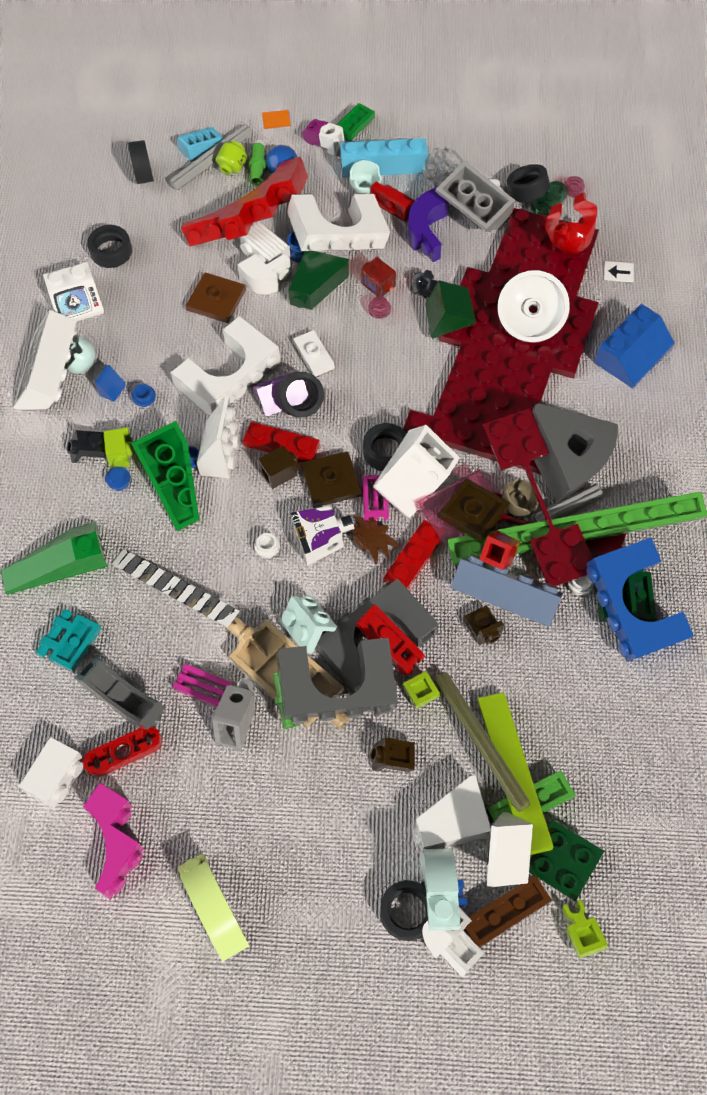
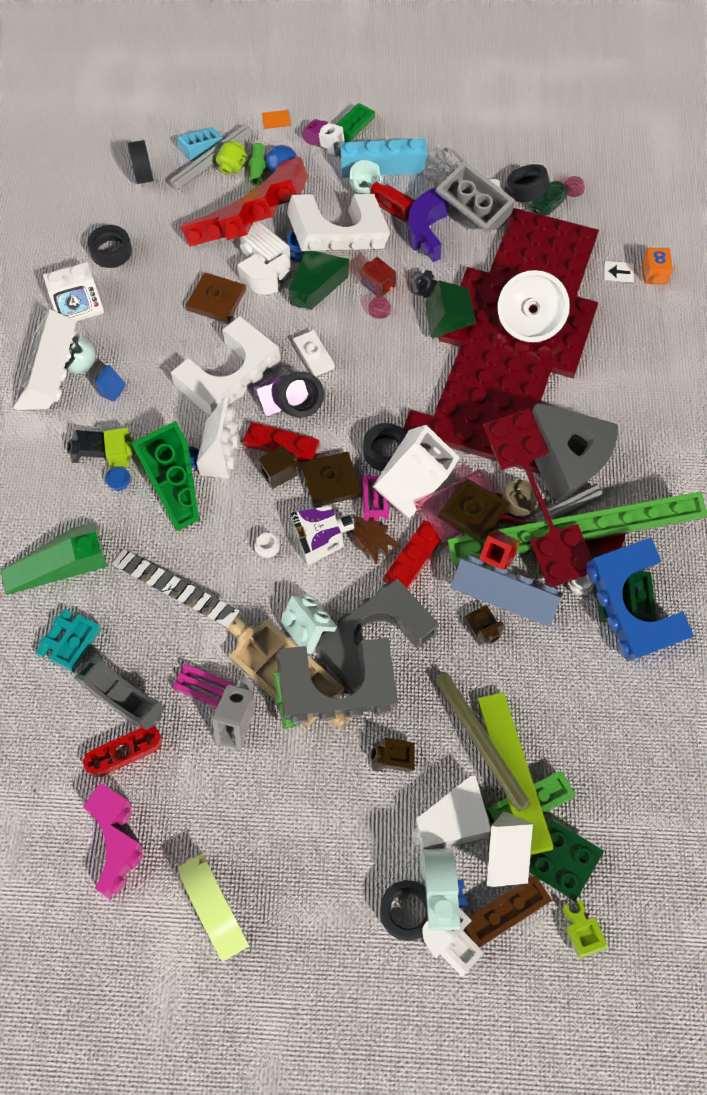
white brick [19,737,83,808] -> none
blue plate [132,384,156,407] -> none
red plate [355,604,425,677] -> none
lime plate [403,671,440,709] -> none
red piece [545,192,597,254] -> none
blue slope [595,303,675,389] -> none
none -> orange brick [642,248,673,285]

